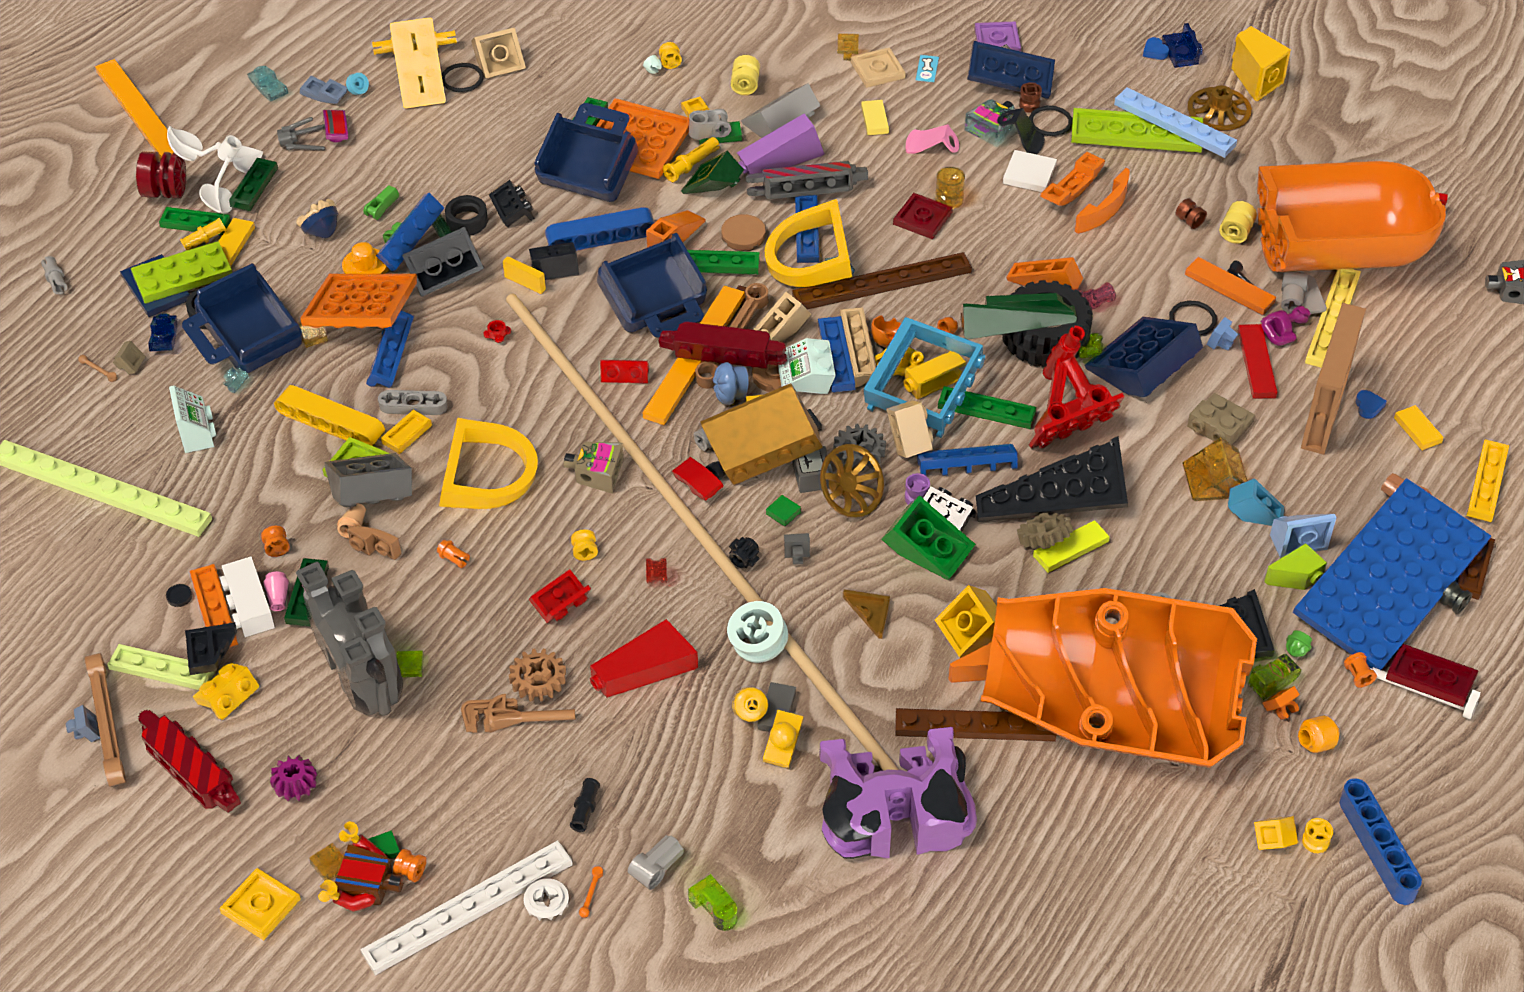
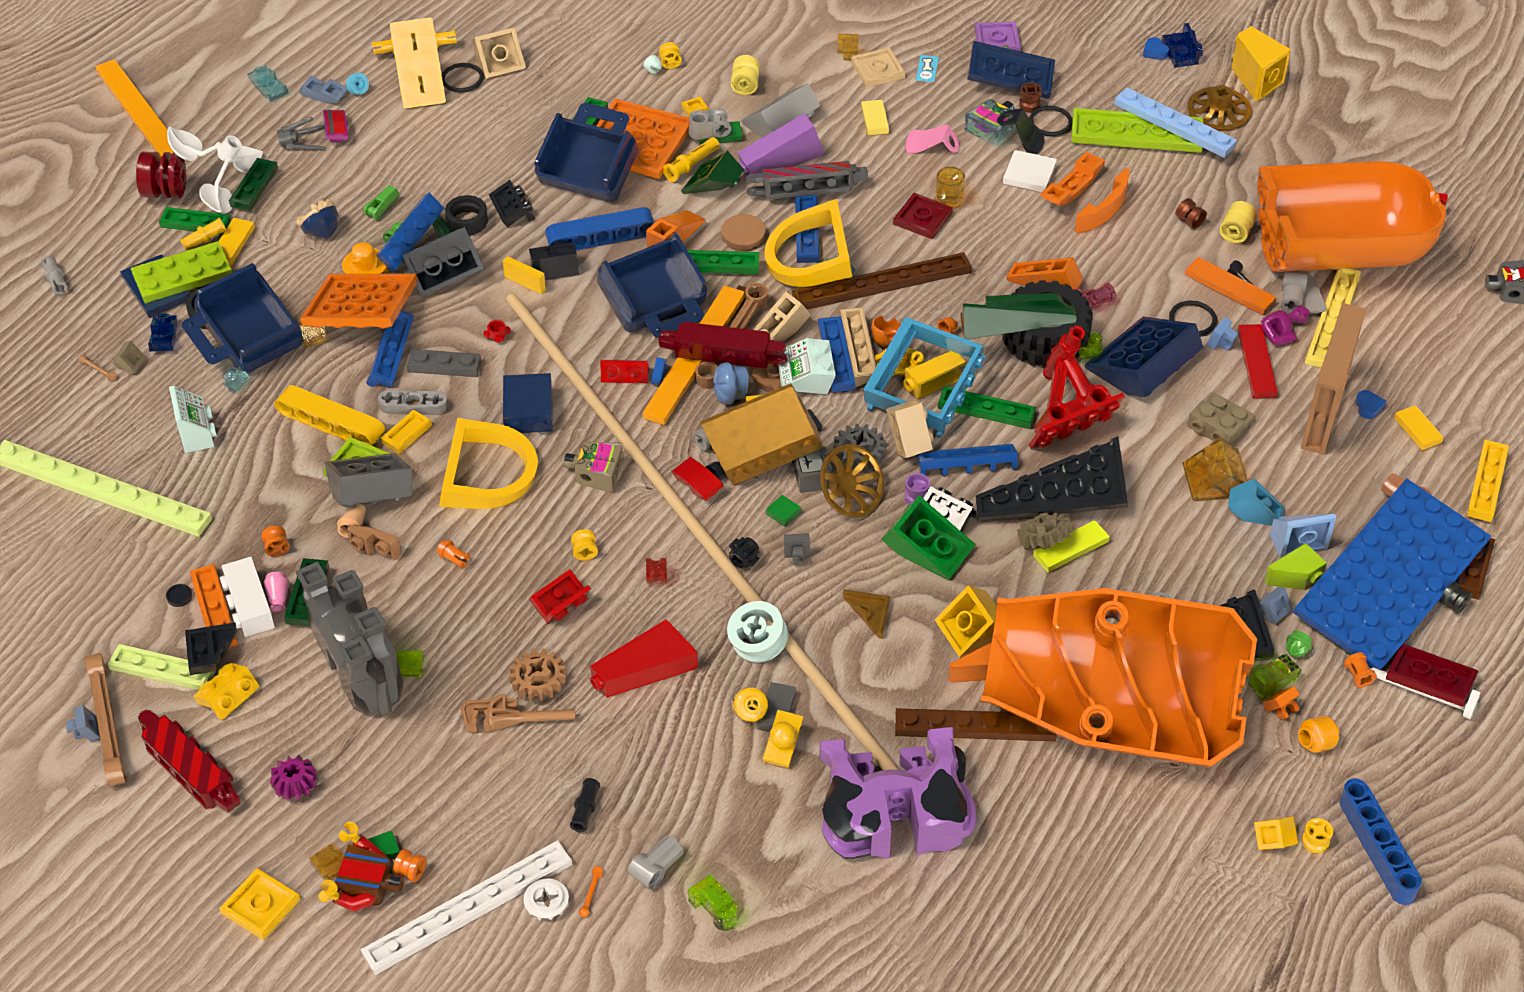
none -> dark grey plate [407,349,481,377]
none -> dark blue brick [503,373,553,433]
none -> blue tile [651,357,667,386]
none -> sand blue tile [1259,587,1292,623]

